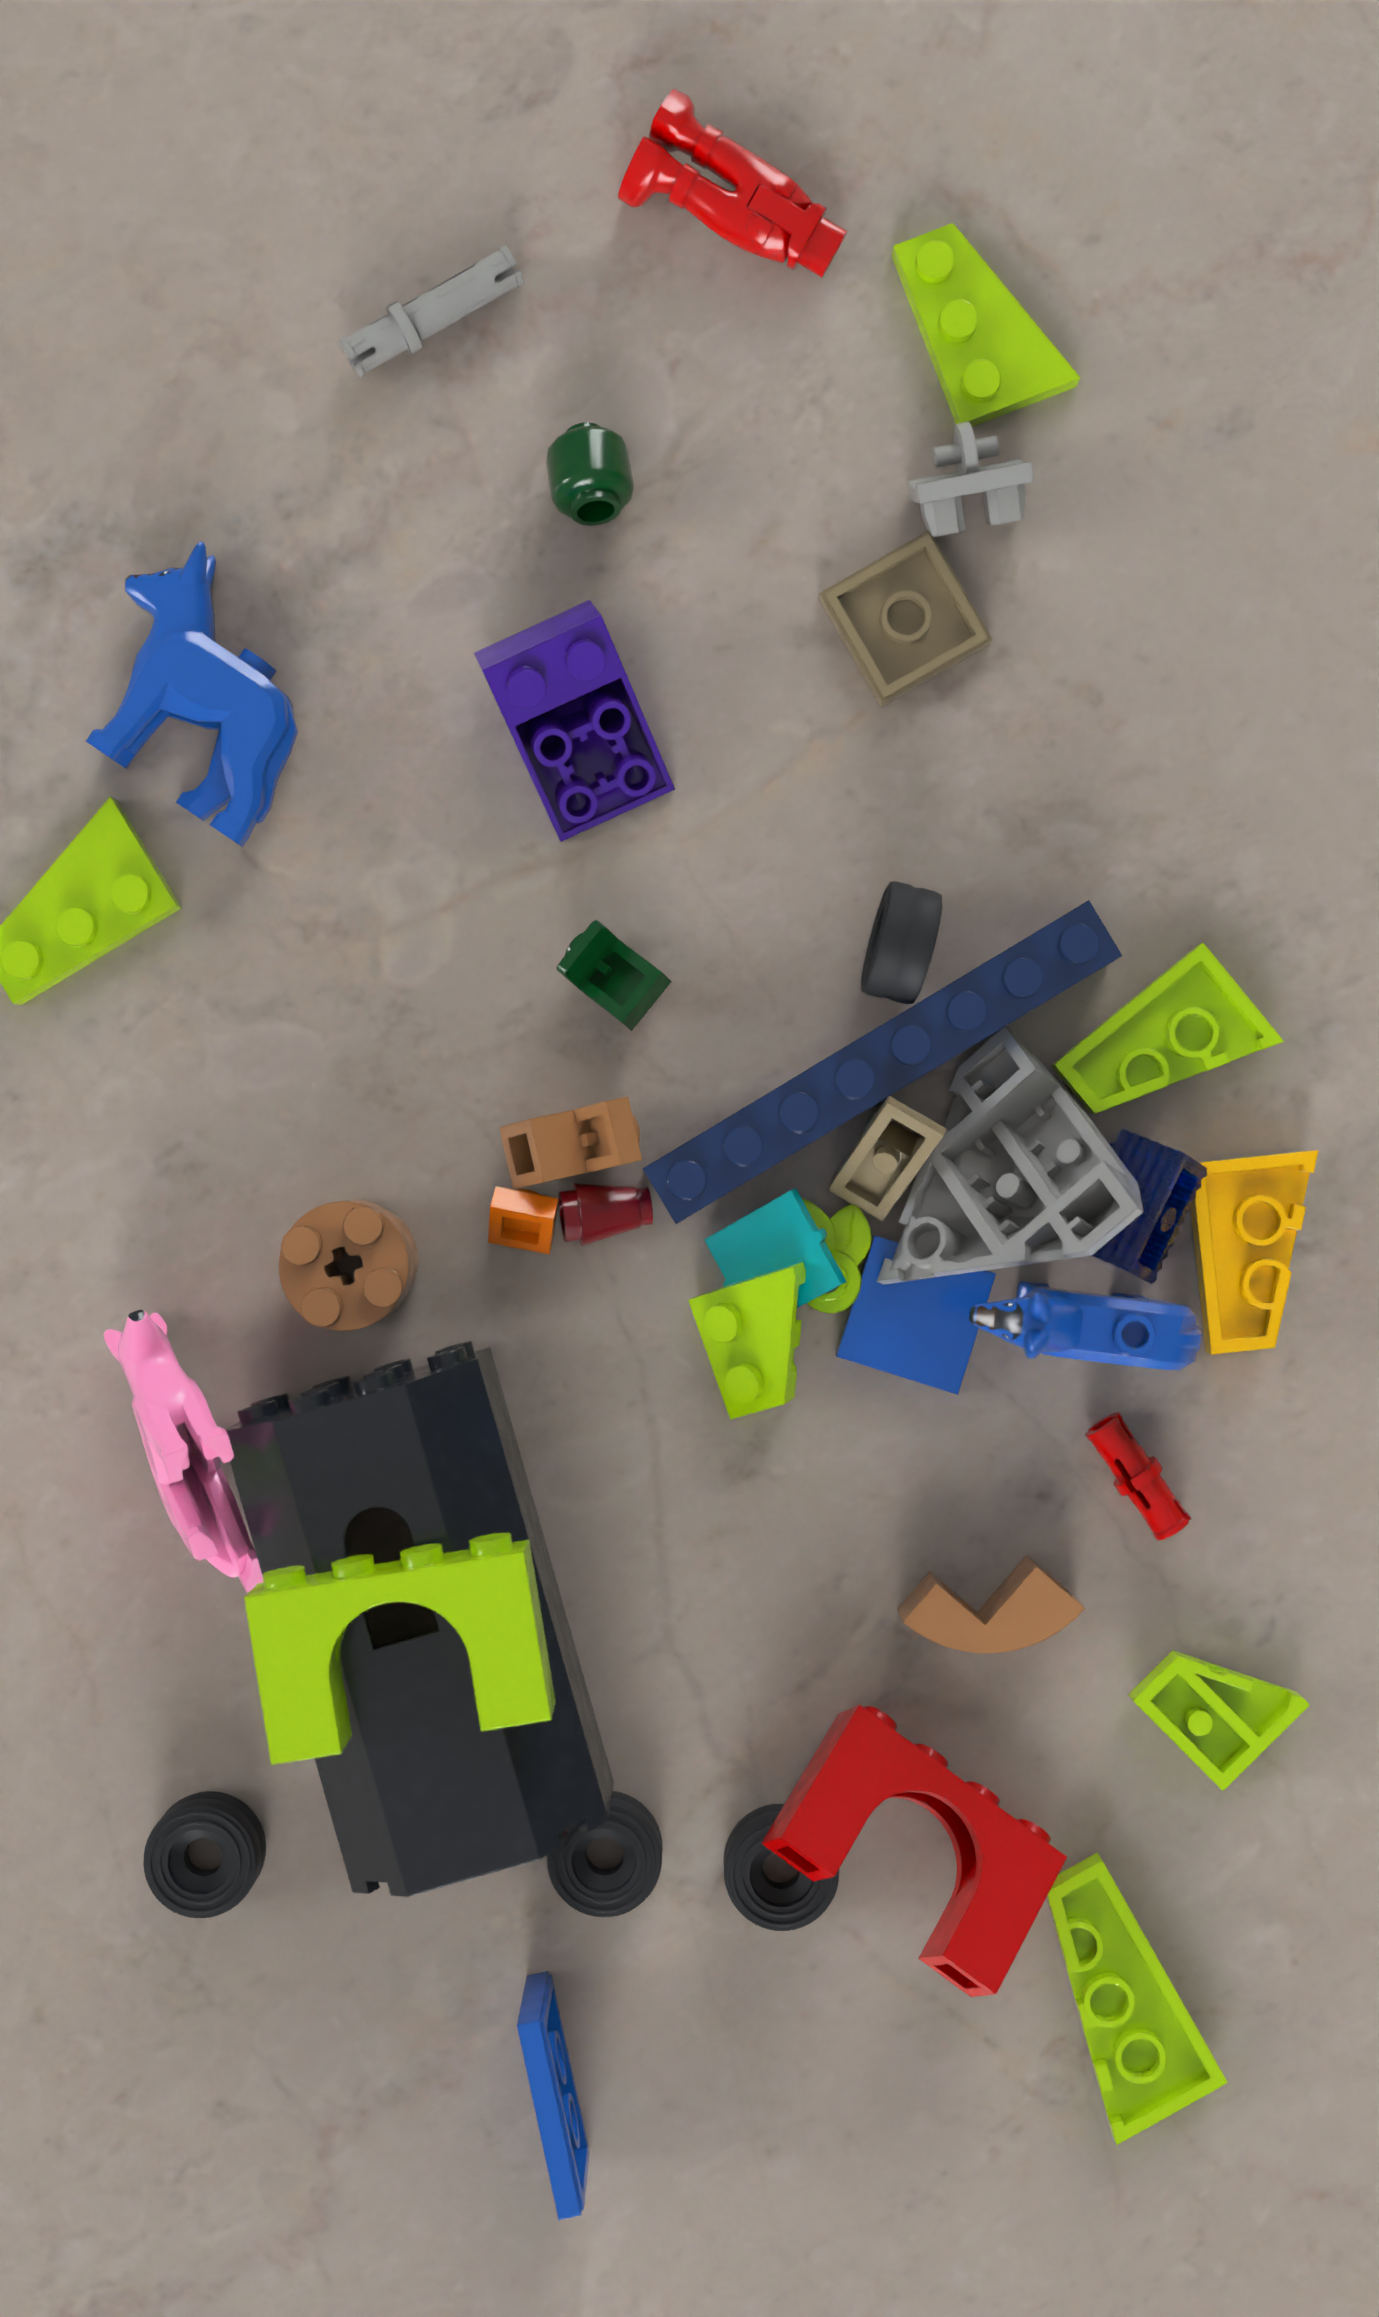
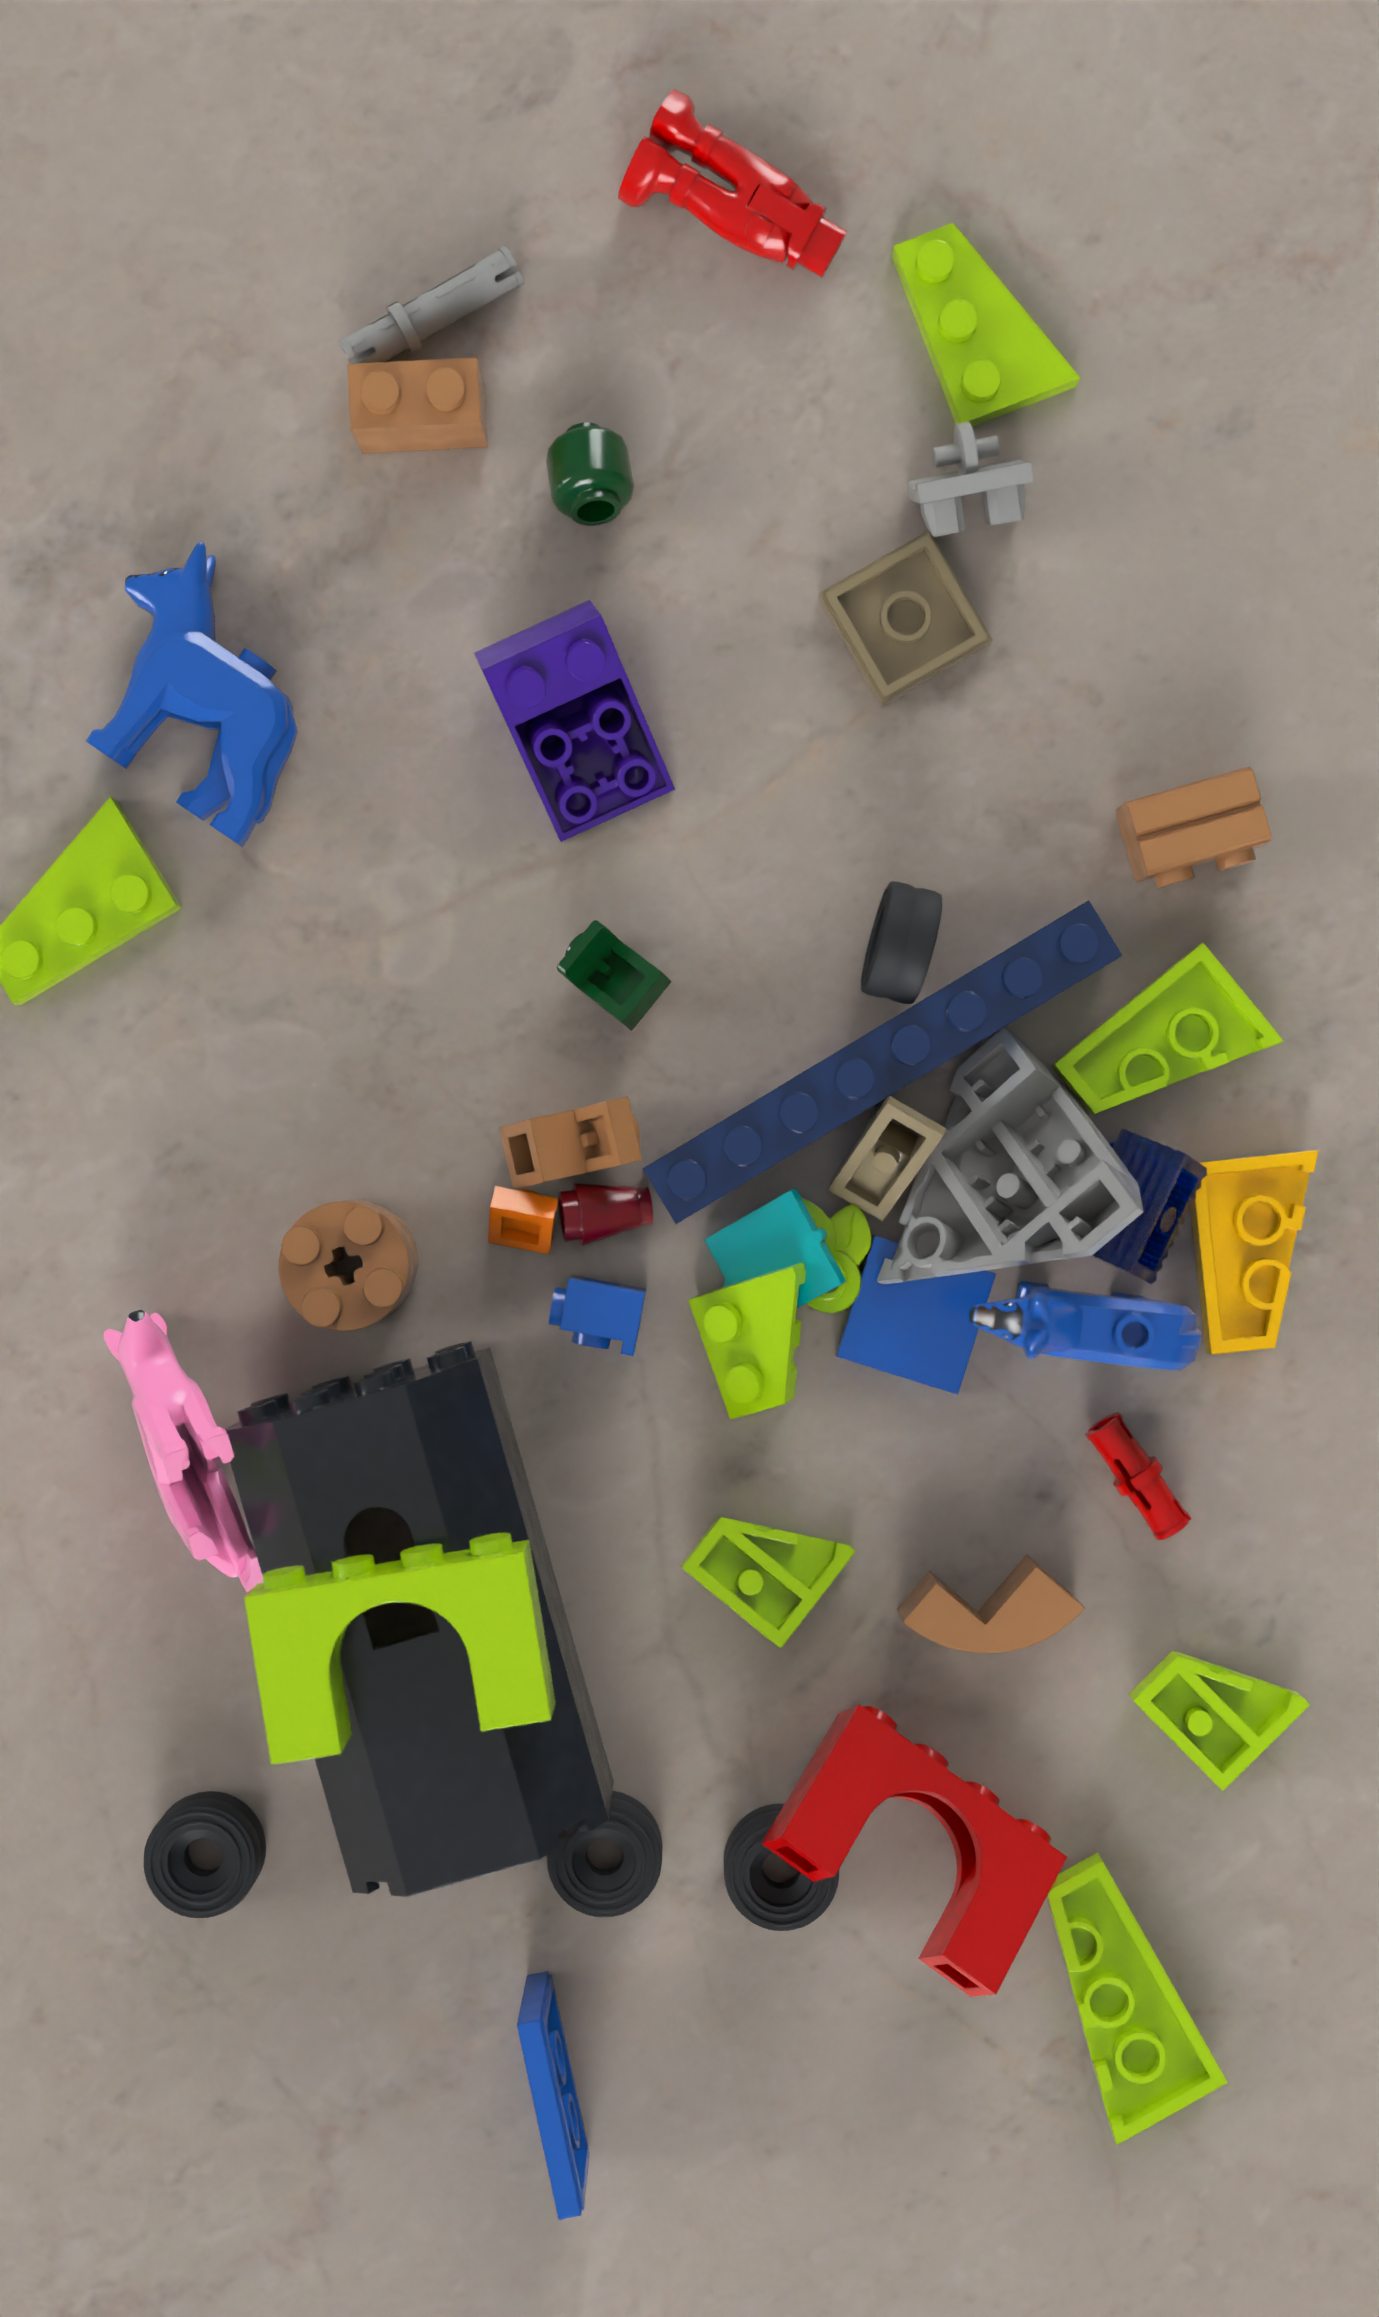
none -> medium nougat brick [347,357,488,454]
none -> blue brick [548,1275,646,1356]
none -> lime wing [679,1516,856,1649]
none -> medium nougat brick [1116,766,1272,889]

